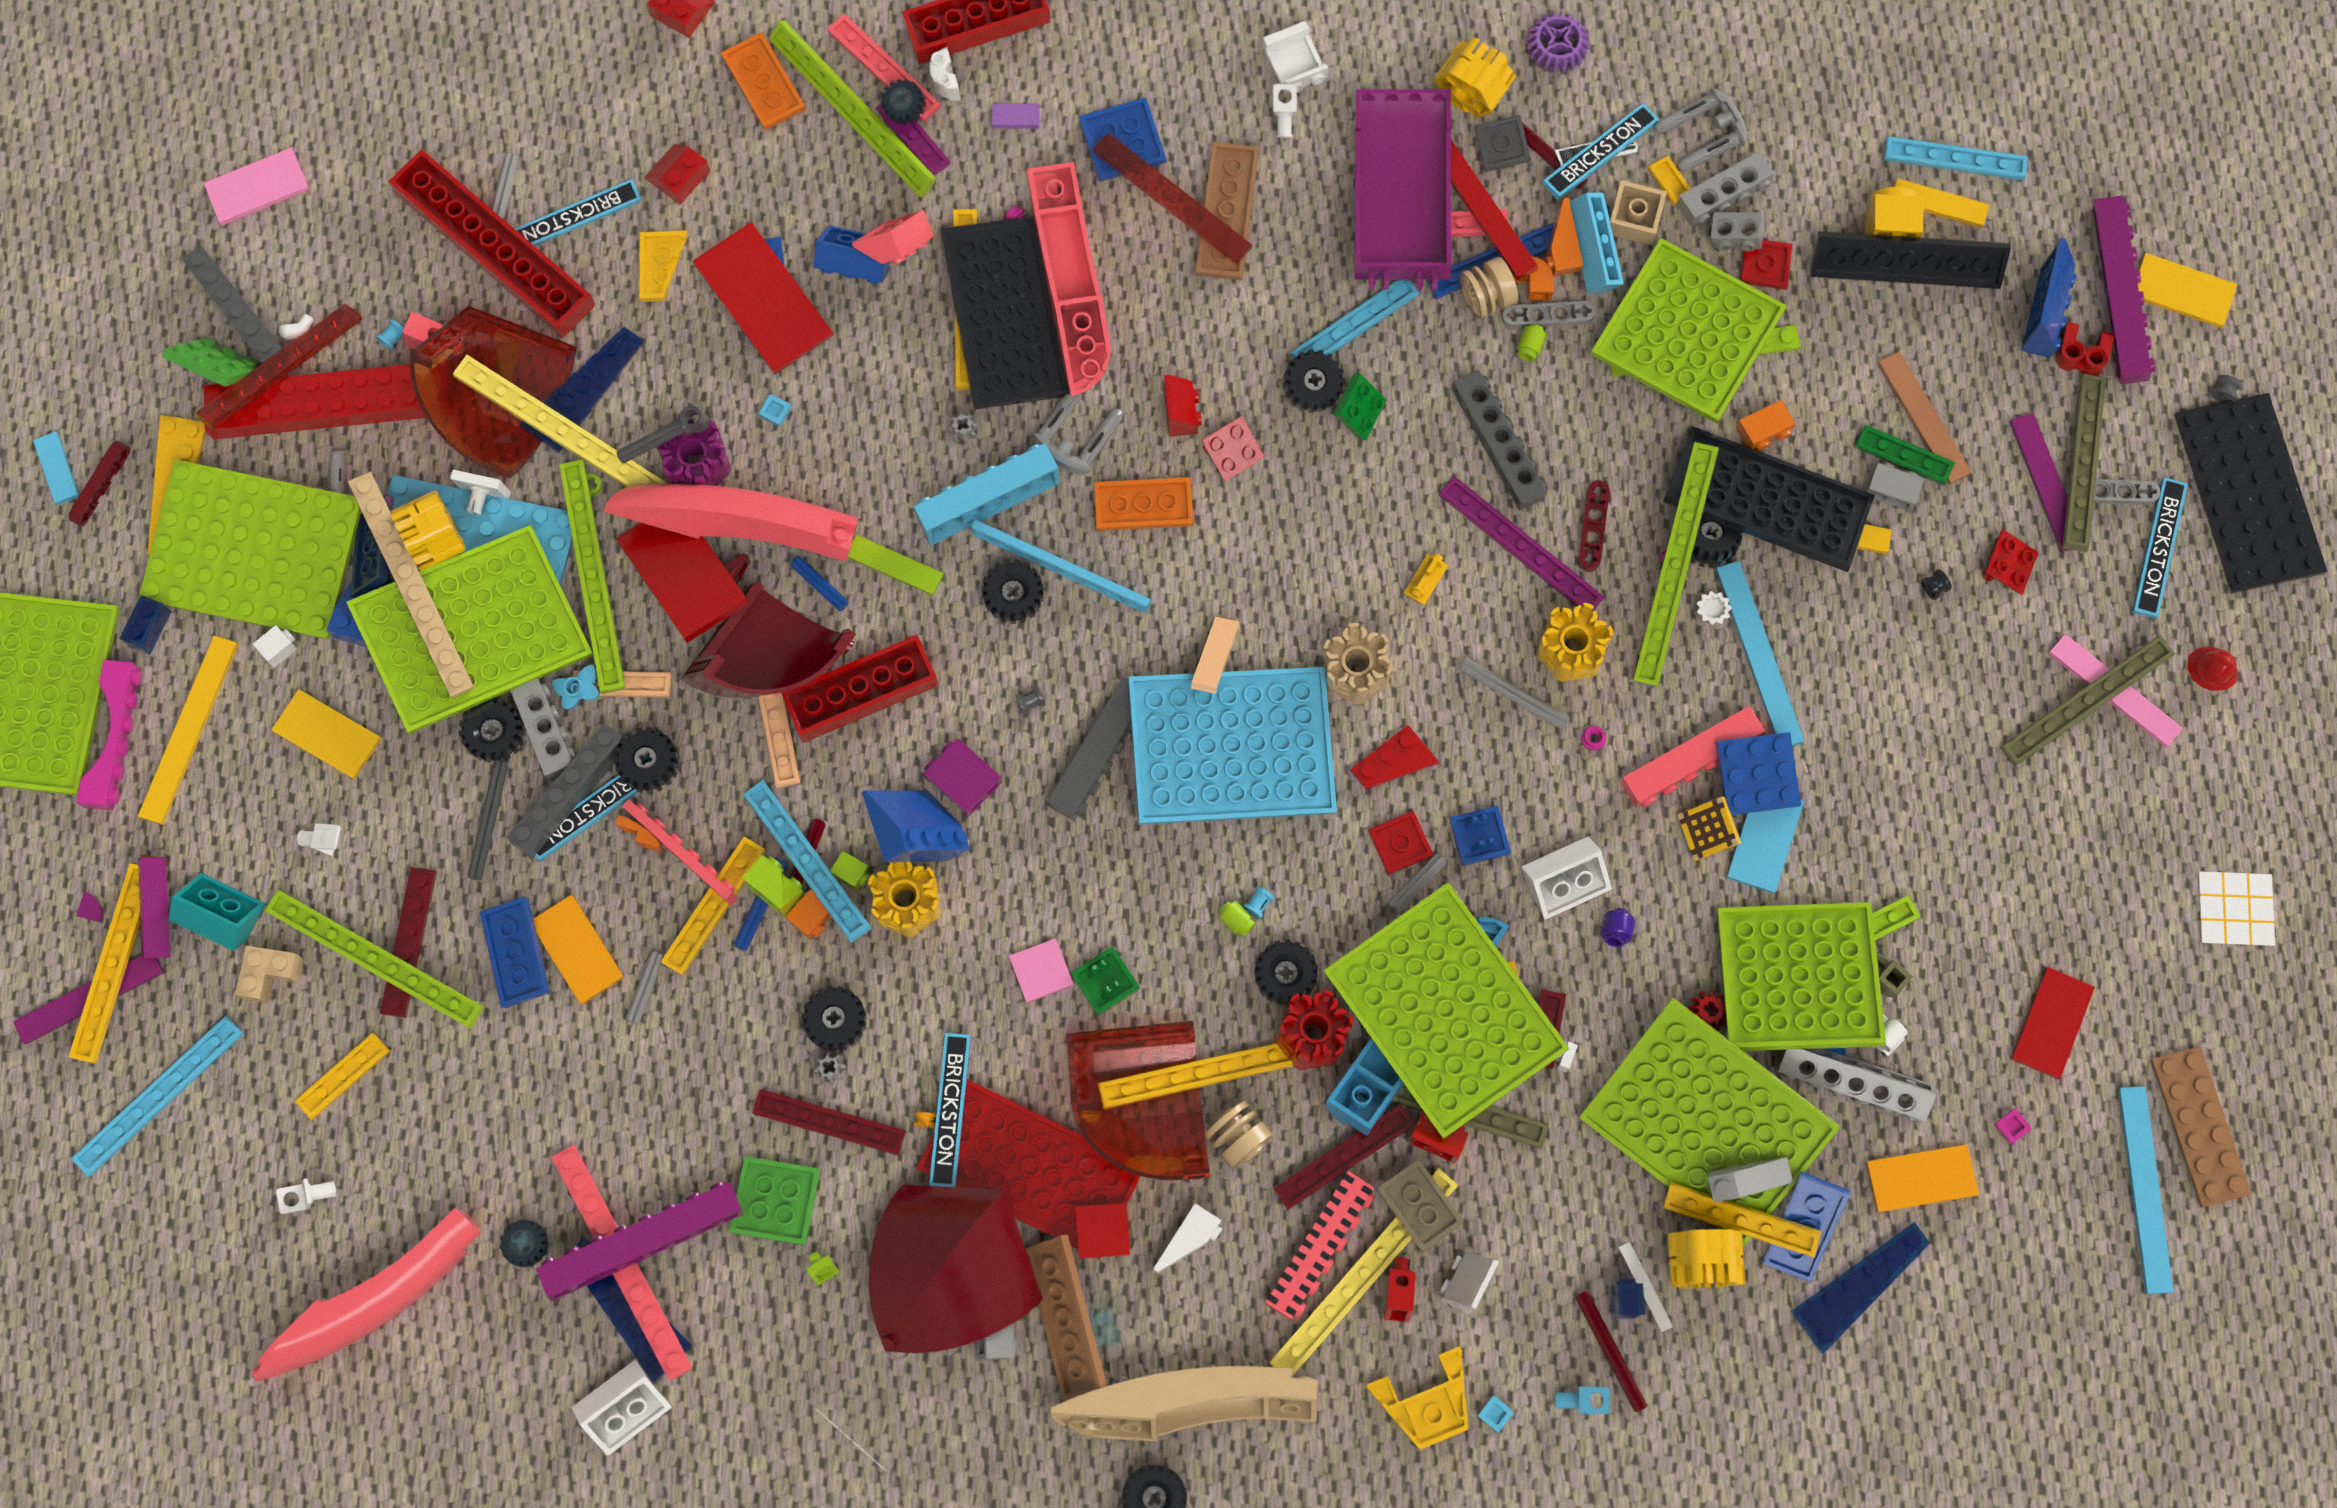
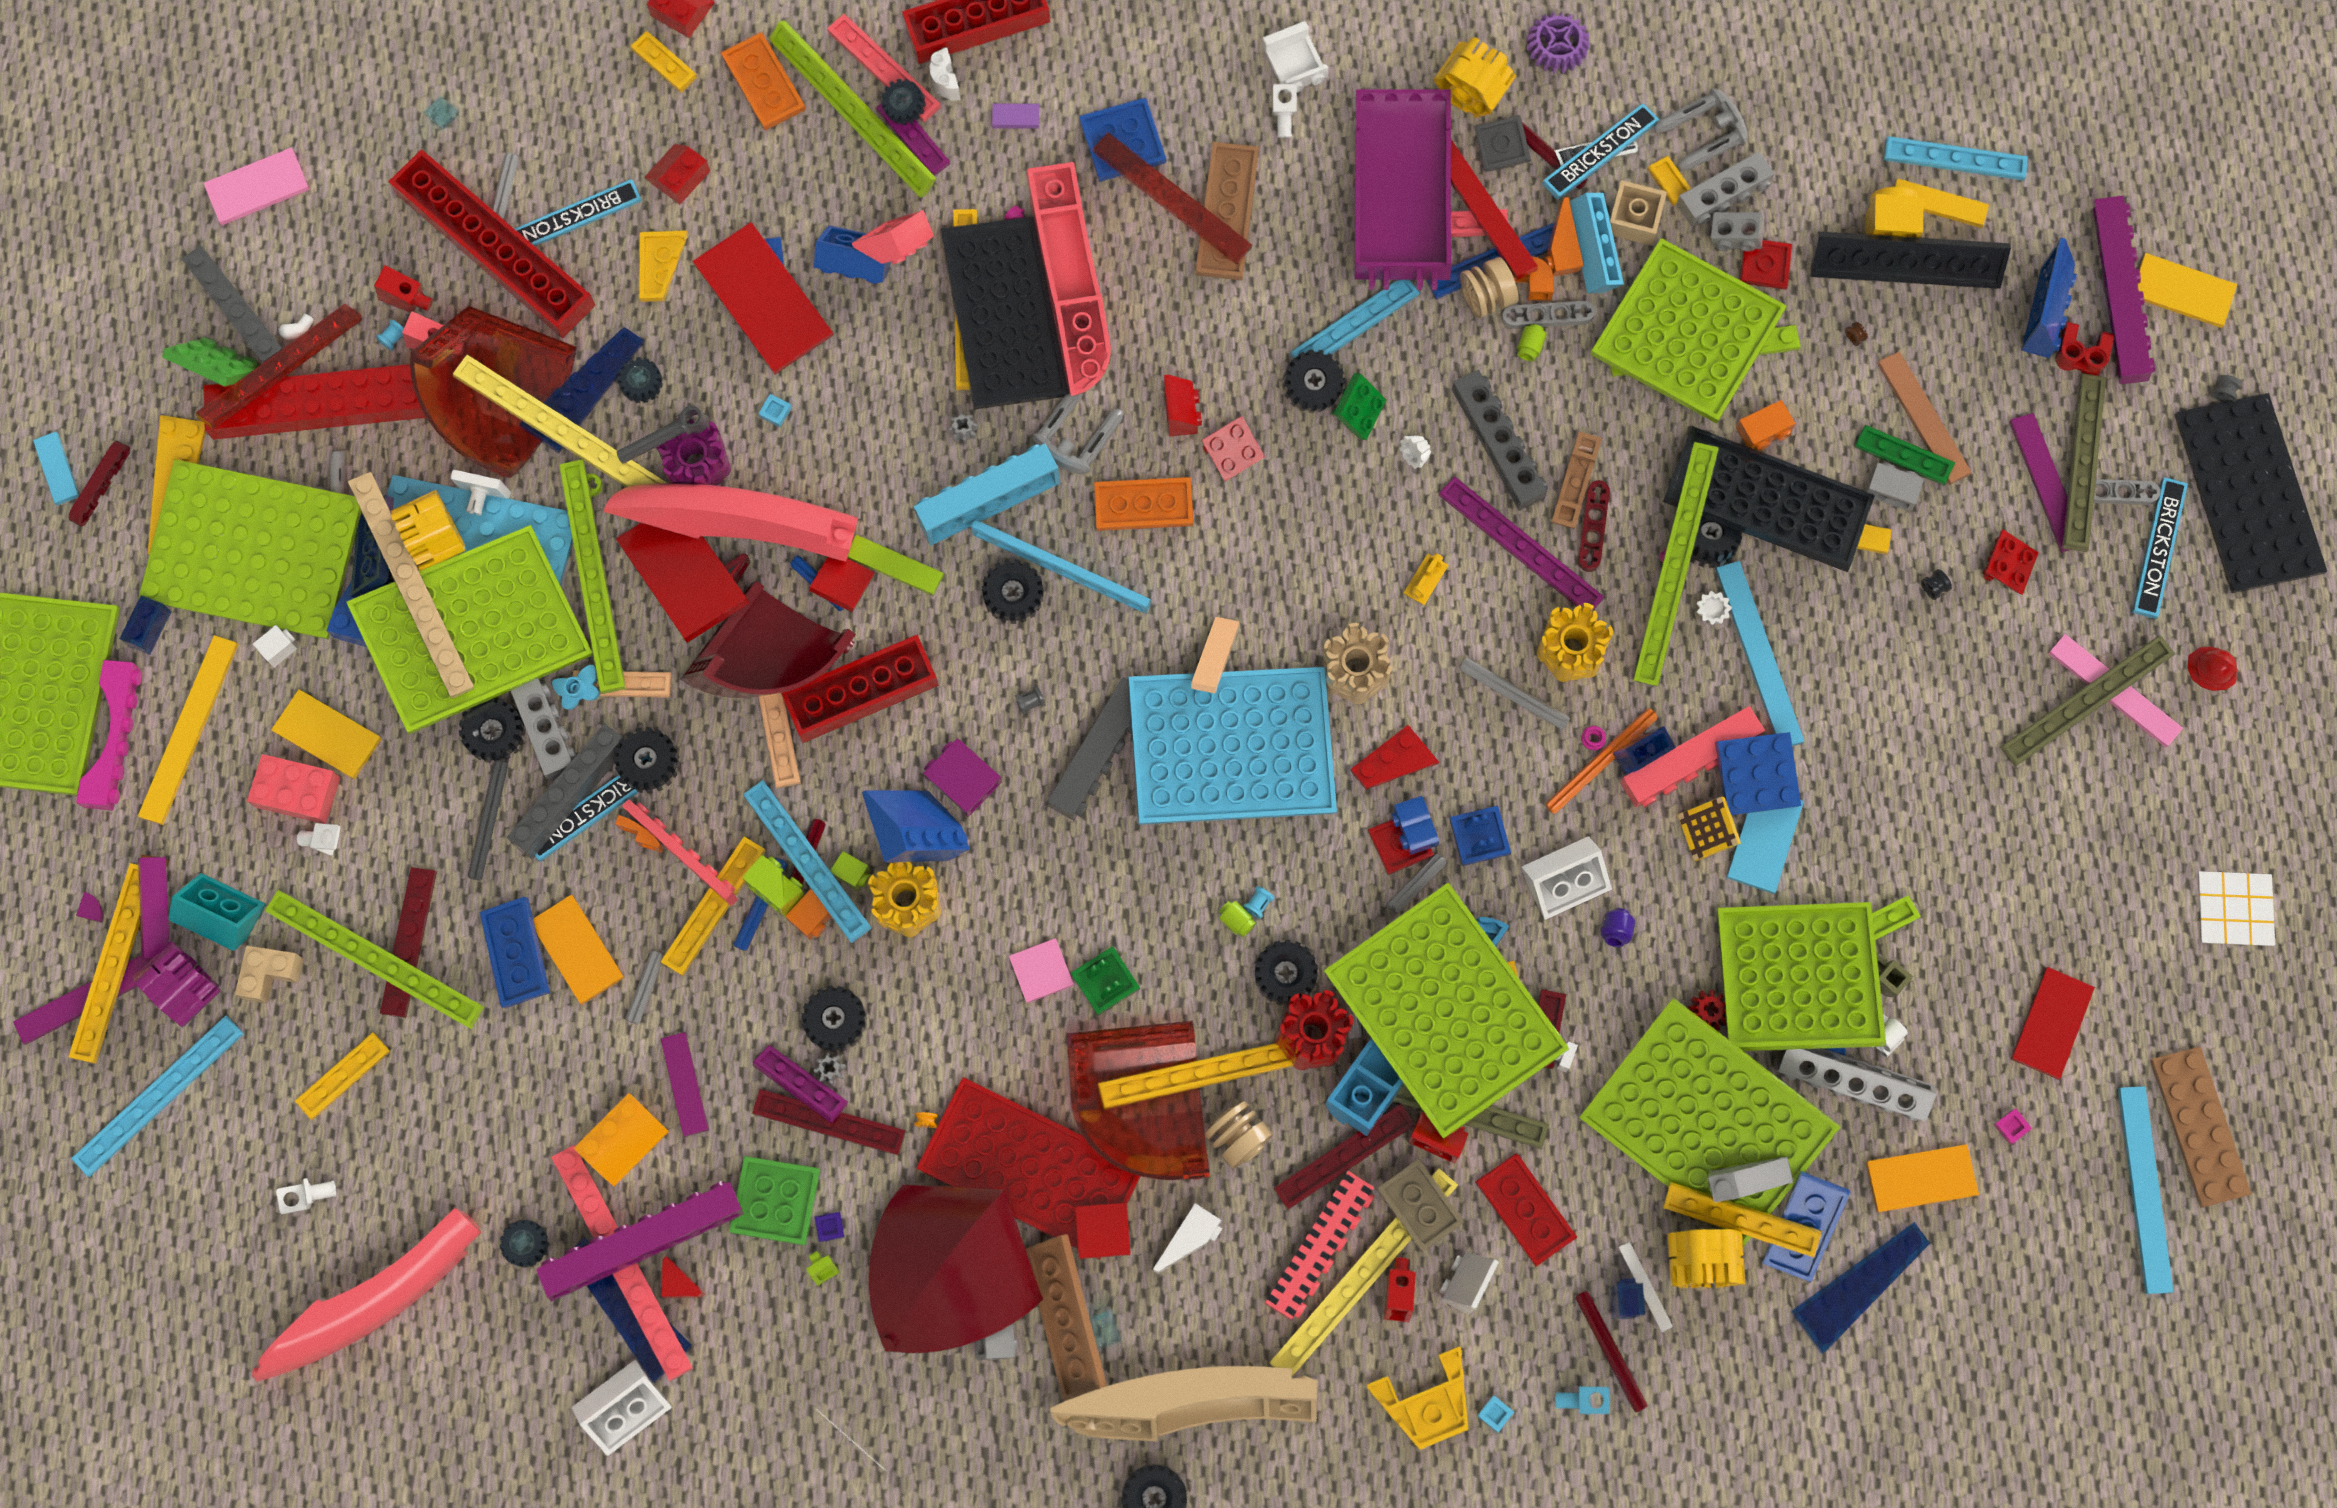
tile [929,1033,971,1187] -> none
none -> magenta piece [133,941,221,1028]
none -> coral brick [247,754,340,824]
none -> red torso [374,265,433,313]
none -> clear light blue plate [424,96,459,130]
none -> light orange slope [574,1093,669,1187]
none -> black wheel [617,357,663,403]
none -> yellow plate [630,31,697,93]
none -> magenta tile [661,1032,709,1137]
none -> red slope [662,1256,705,1299]
none -> magenta tile [753,1045,848,1123]
none -> red tile [809,557,875,613]
none -> dark purple tile [815,1211,845,1243]
none -> blue brick [1390,796,1439,855]
none -> white piece [1399,436,1431,469]
none -> red tile [1475,1153,1578,1267]
none -> orange axle [1546,708,1657,814]
none -> medium nougat slope [1551,431,1602,529]
none -> clear blue brick [1613,726,1676,774]
none -> reddish brown bush [1845,321,1868,346]

